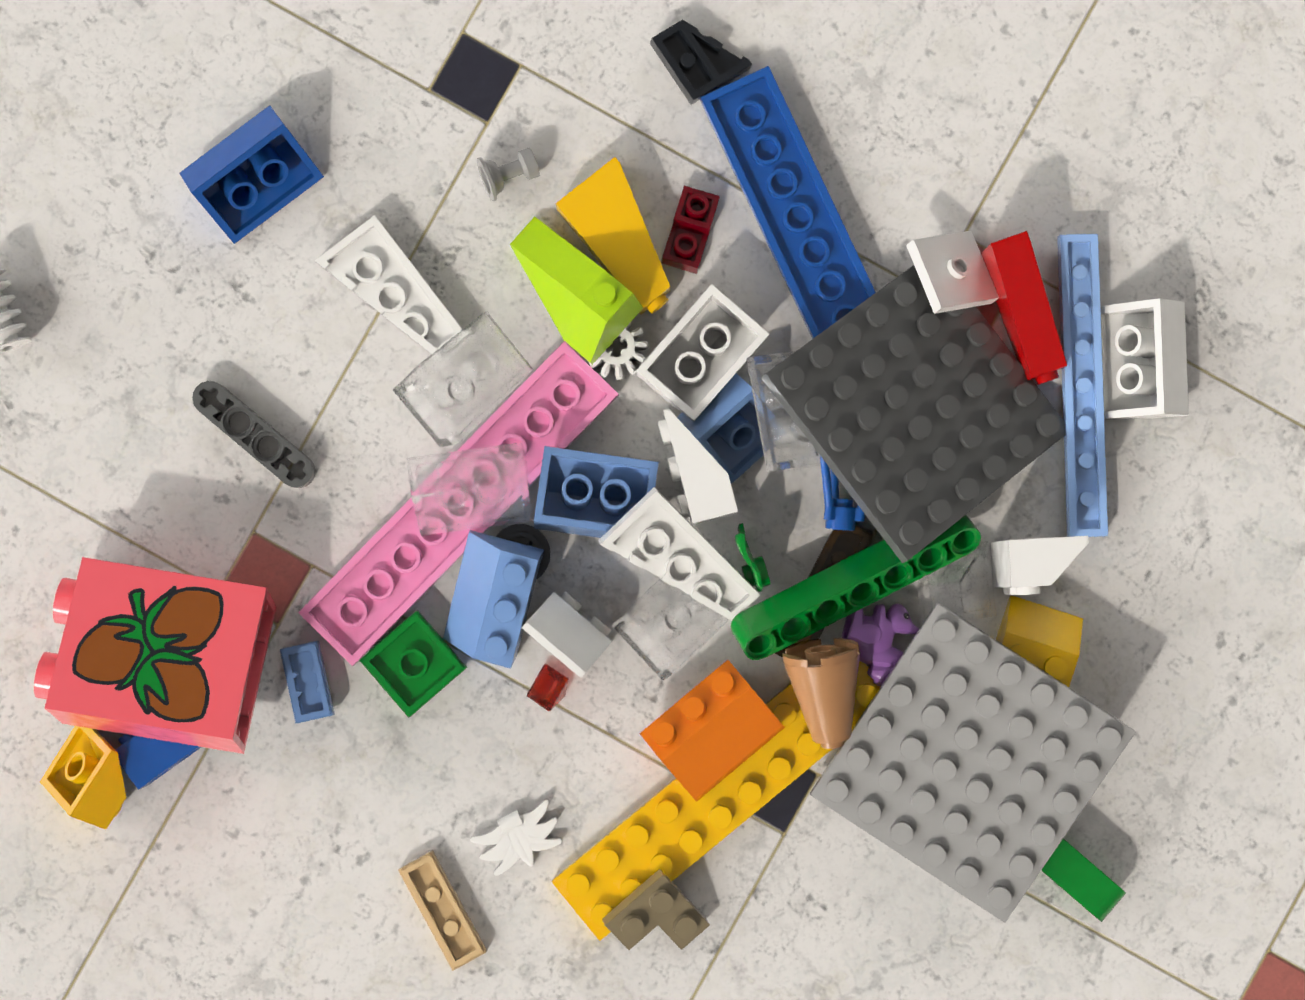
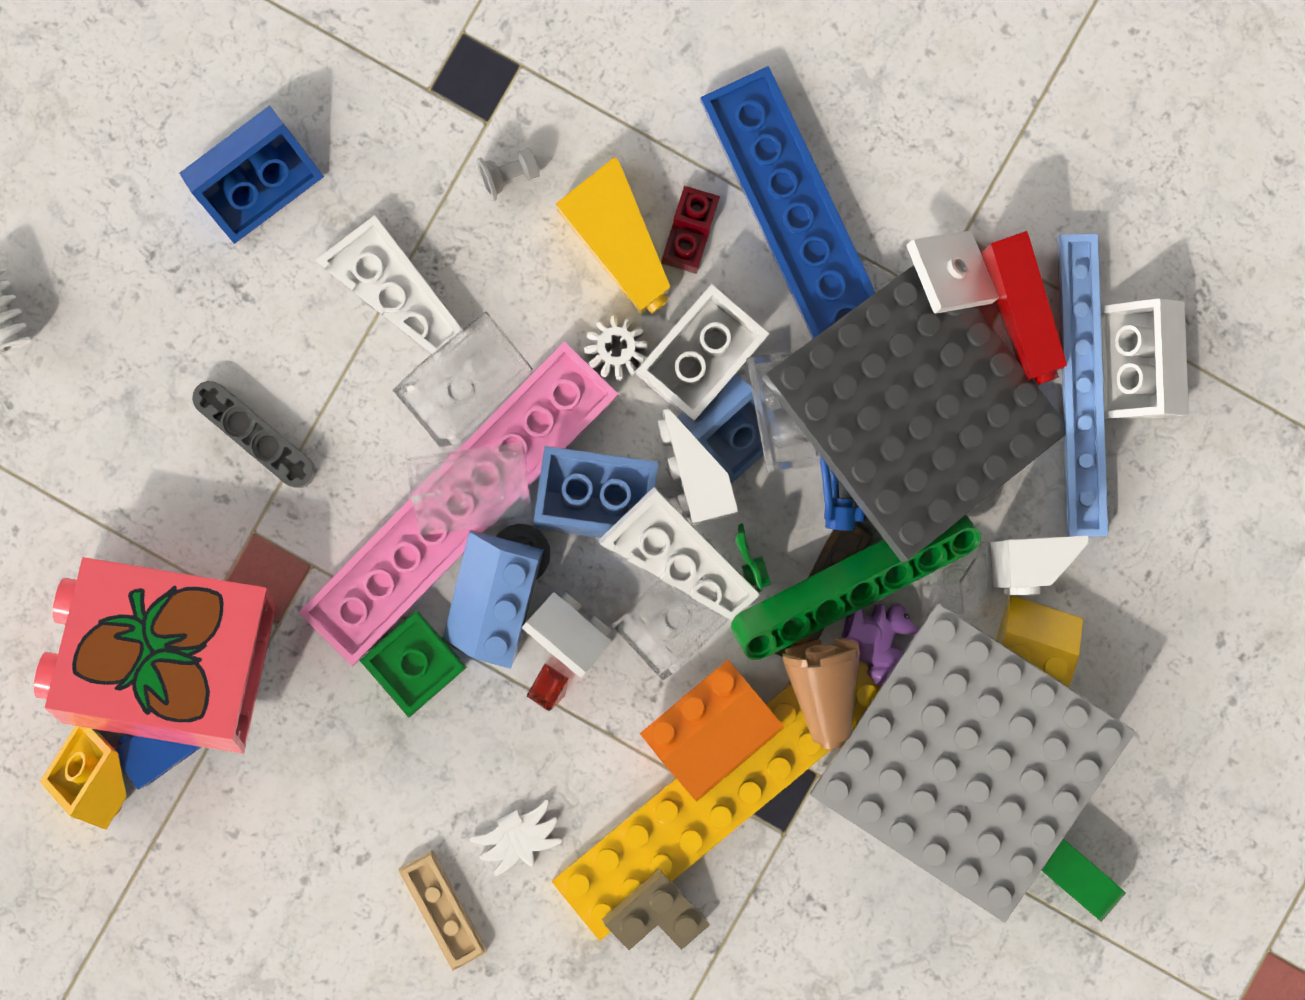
medium blue plate [280,641,335,724] -> none
lime wedge [510,216,643,365] -> none
black wing [650,19,752,105] -> none

